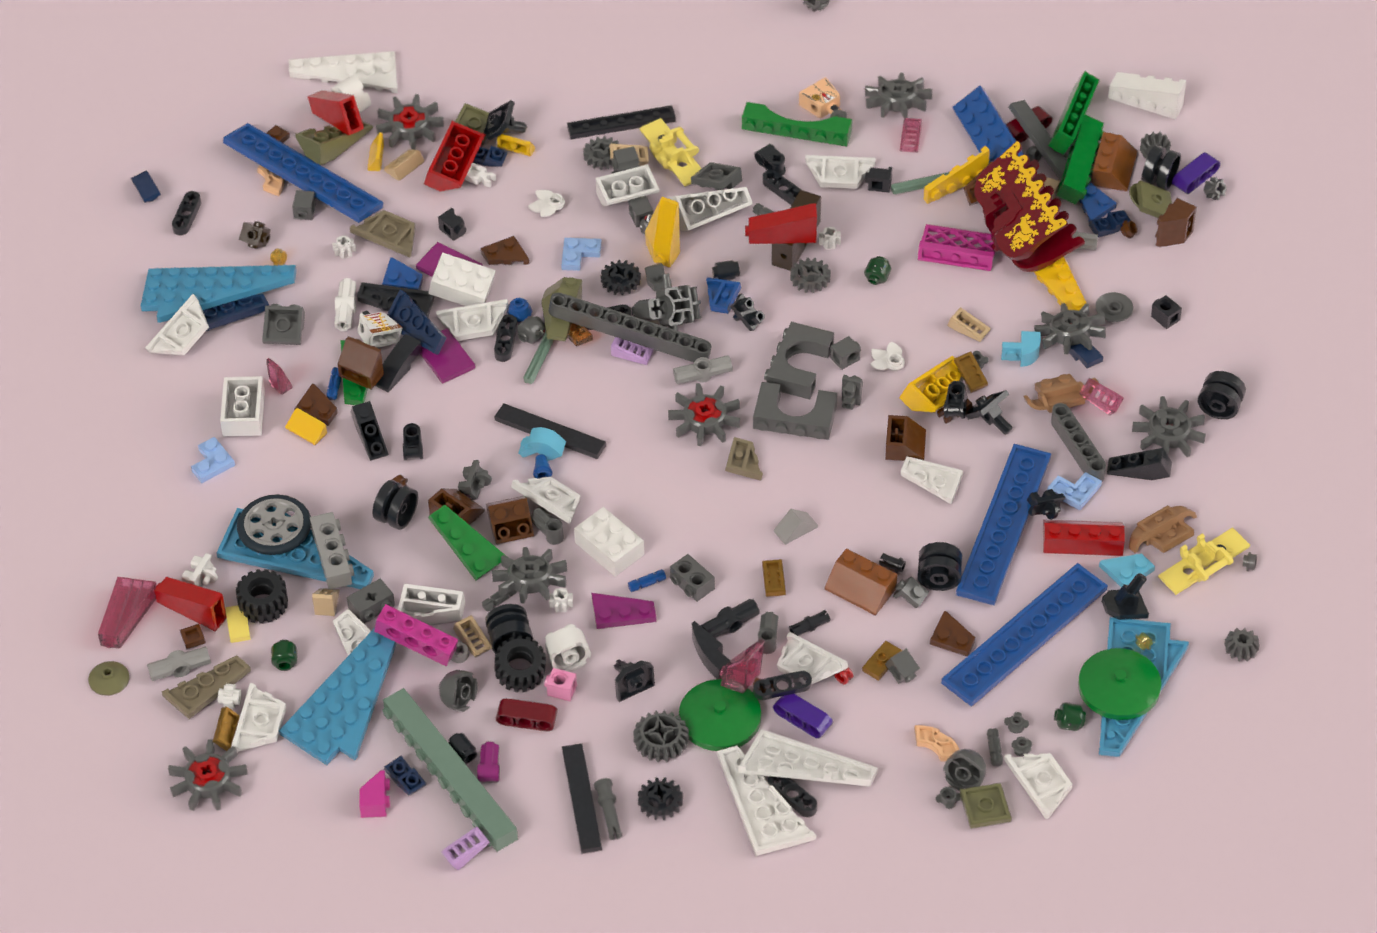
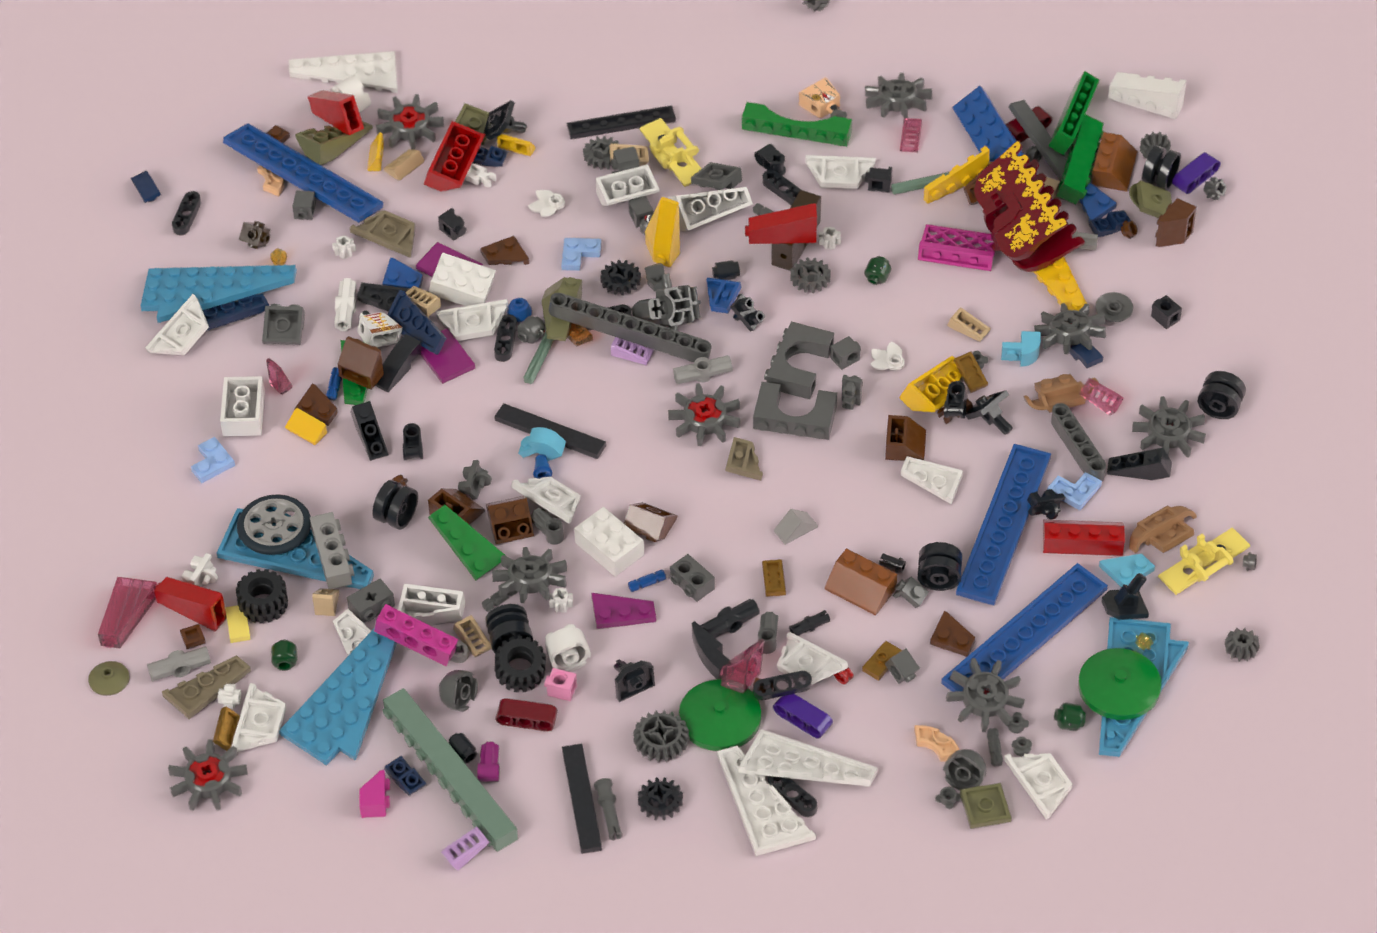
none -> tan slope [405,286,441,317]
none -> slope [624,502,678,542]
none -> dark grey gear [946,658,1025,732]

